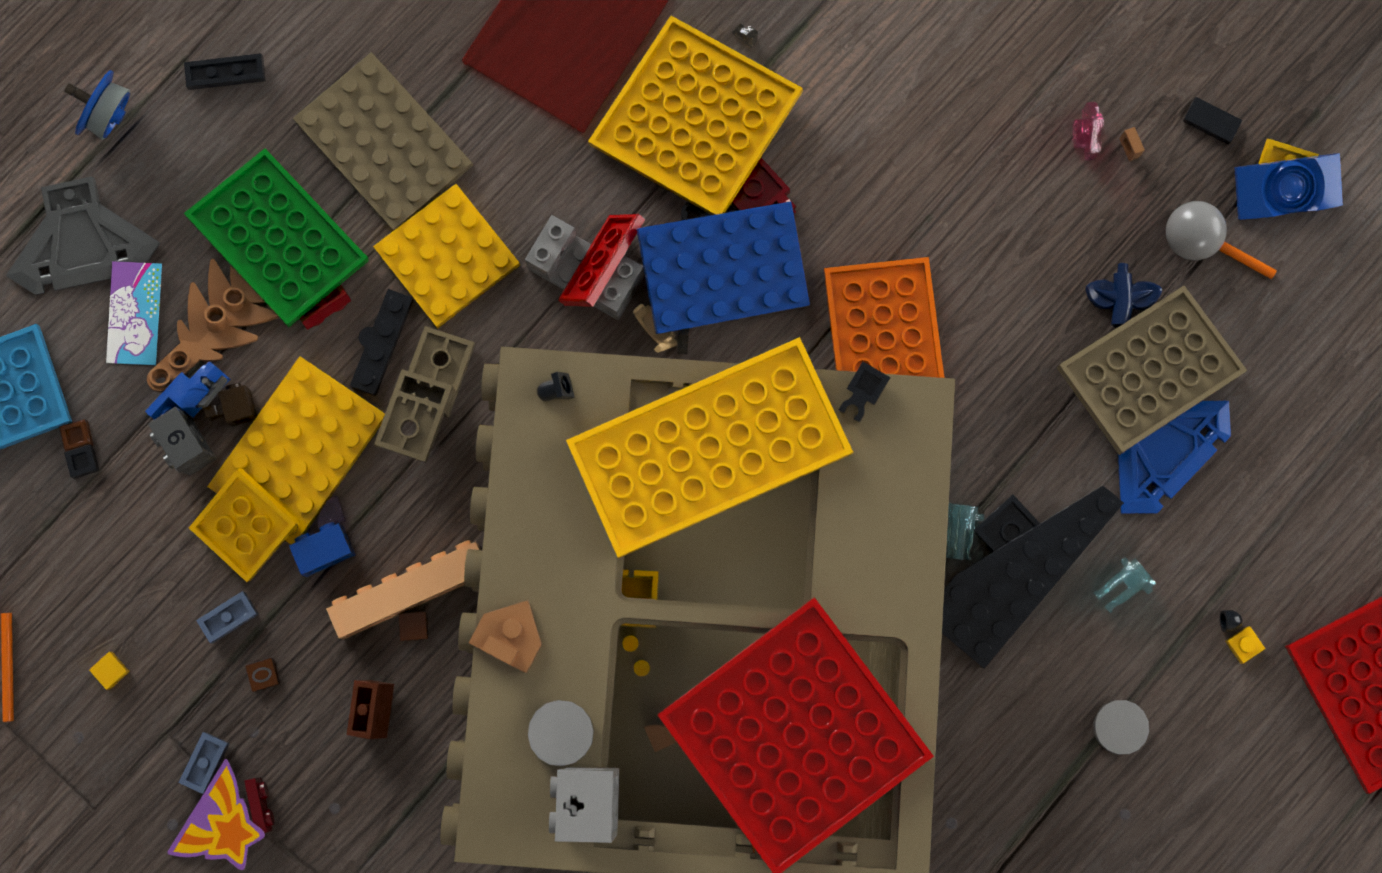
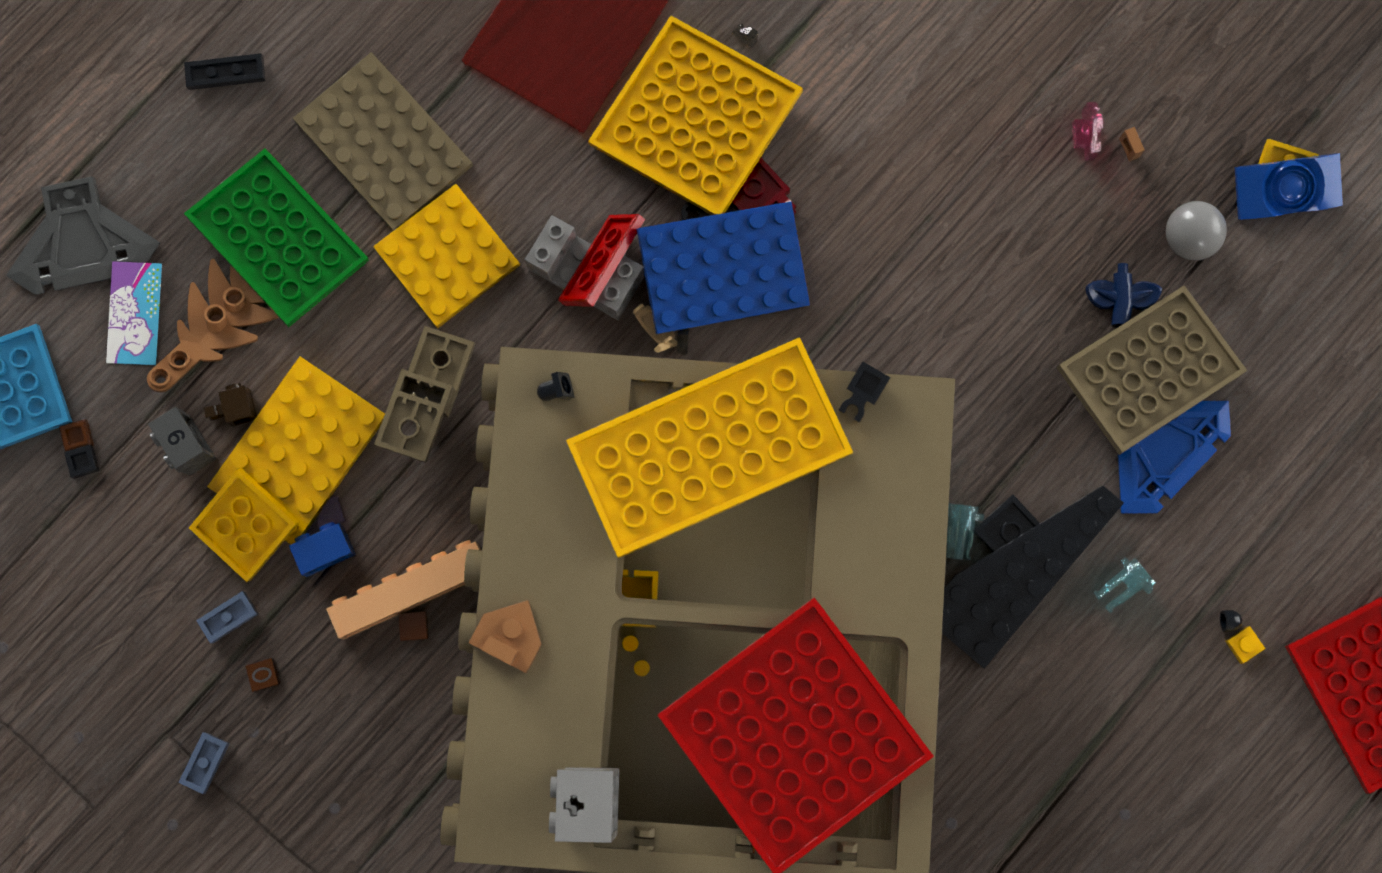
orange bar [1,613,14,722] -> none
piece [64,70,130,140] -> none
yellow tile [89,651,130,690] -> none
blue plate [145,361,231,420] -> none
sticker [168,759,265,870] -> none
dark red plate [244,777,275,833] -> none
dark red plate [300,285,352,330] -> none
copper brick [347,680,395,739] -> none
black hinge [350,289,414,396] -> none
light grey tile [528,700,594,766] -> none
medium nougat tile [644,725,677,752] -> none
orange plate [824,257,944,378] -> none
light grey tile [1093,700,1149,754] -> none
black tile [1183,97,1243,145] -> none
orange piece [1219,241,1277,279] -> none

